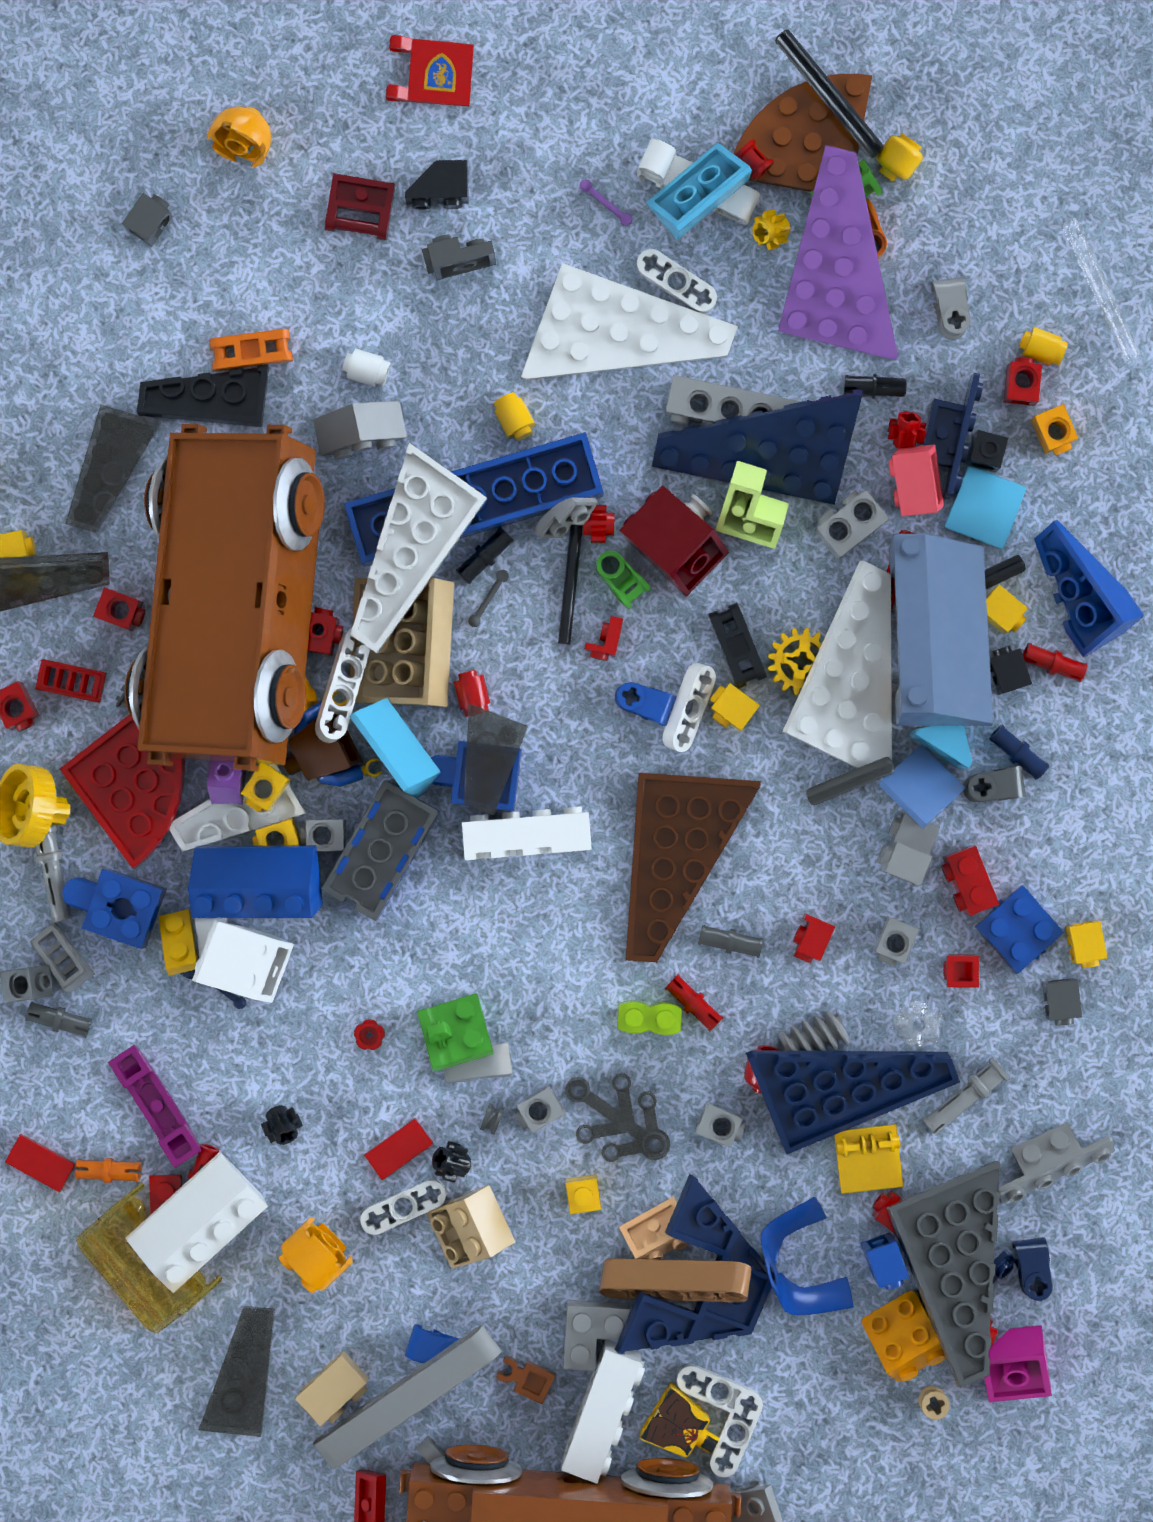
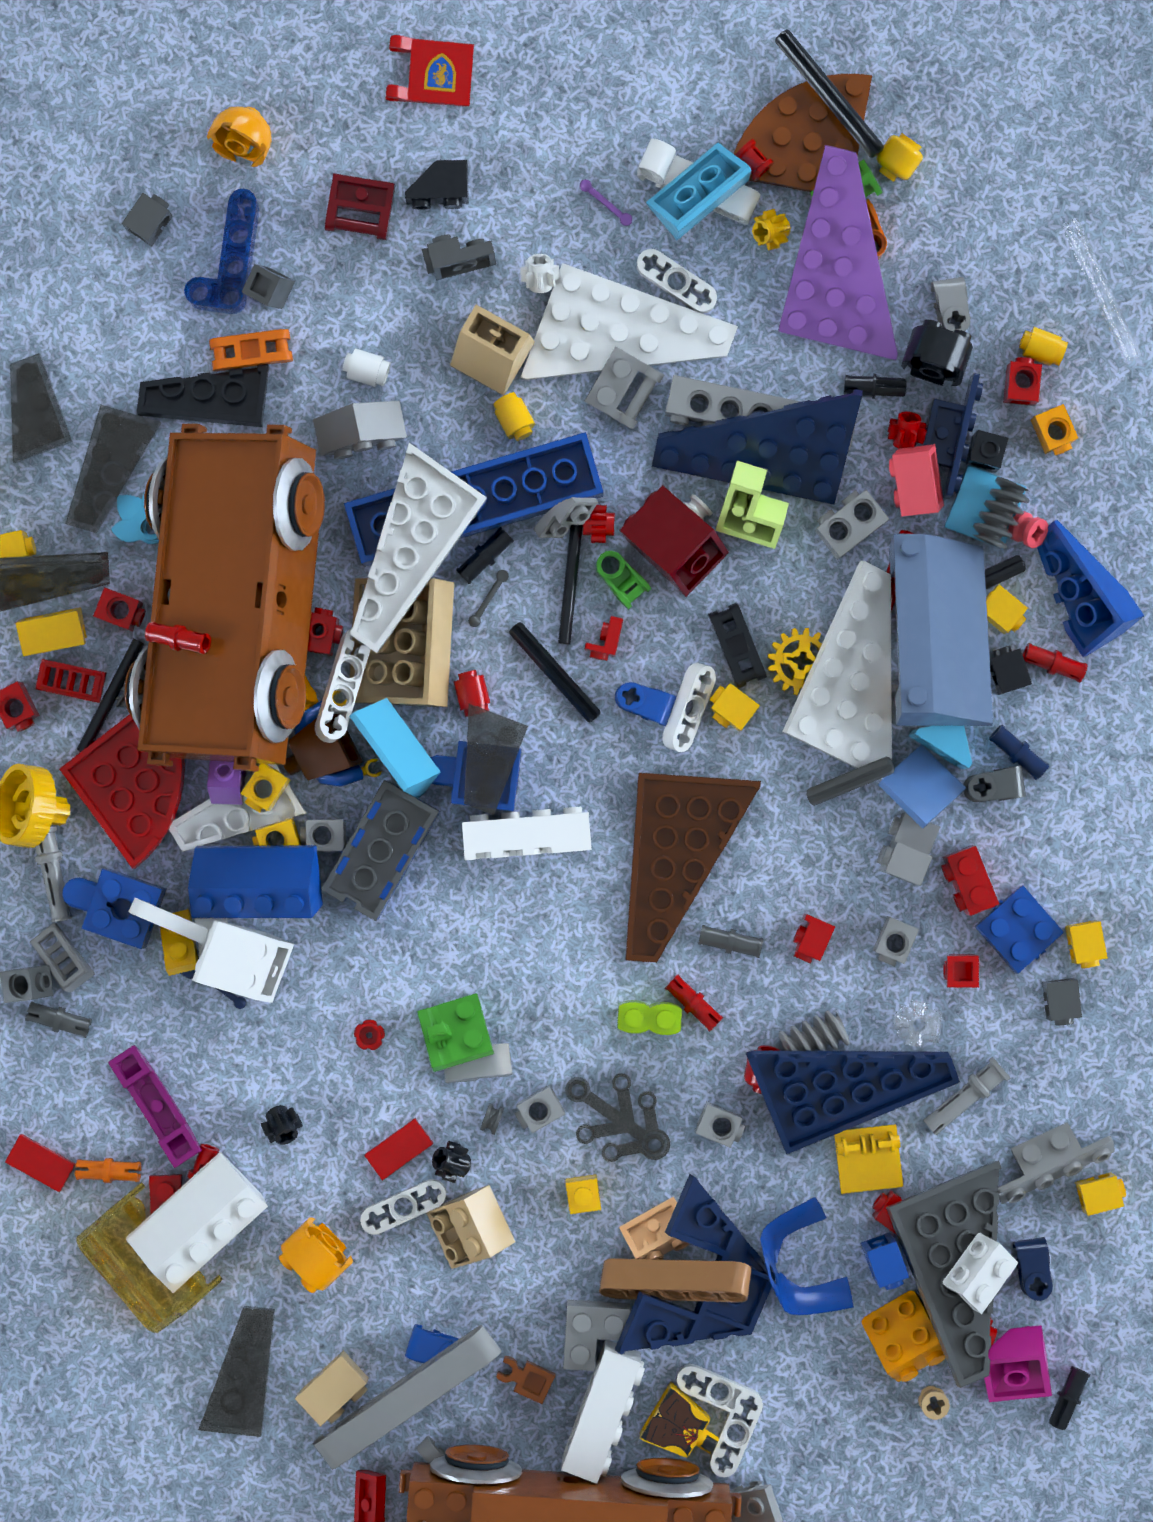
none -> clear smoke wing [10,353,73,463]
none -> yellow hinge [15,607,87,656]
none -> black bar [77,638,144,752]
none -> medium azure plate [111,492,159,544]
none -> white beam [128,898,210,945]
none -> red pin [145,621,211,654]
none -> clear blue beam [184,188,260,314]
none -> dark grey brick [242,264,295,309]
none -> tan slope [450,305,535,396]
none -> black axle [509,622,601,723]
none -> white gear [520,254,560,293]
none -> light grey plate [584,346,664,429]
none -> black brick [901,319,973,386]
none -> white bracket [943,1233,1018,1314]
none -> dark grey piece [973,477,1030,549]
none -> coral wheel [1008,511,1048,549]
none -> black axle [1049,1366,1090,1430]
none -> yellow brick [1075,1172,1126,1216]

